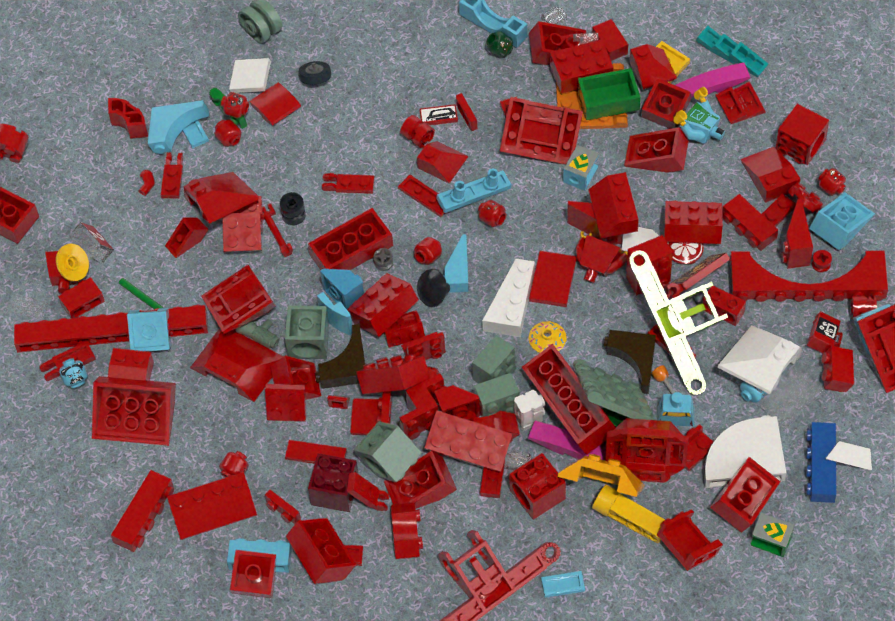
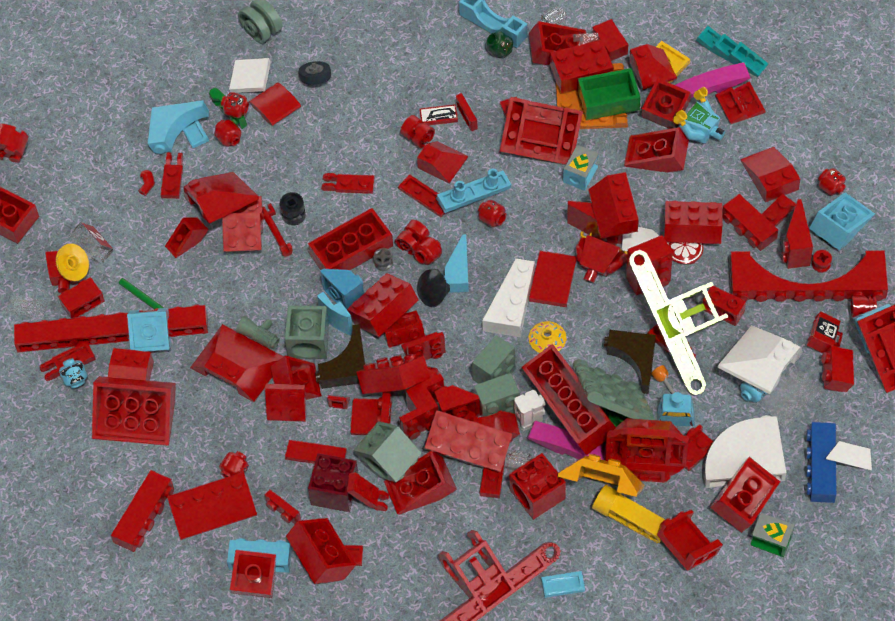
red brick [108,98,148,139] -> none
red slope [201,265,276,334] -> none
red brick [391,502,423,559] -> none
tile [661,253,730,299] -> none
red brick [776,104,829,166] -> none
red plate [788,182,823,213] -> none
none -> red wheel [395,219,430,255]

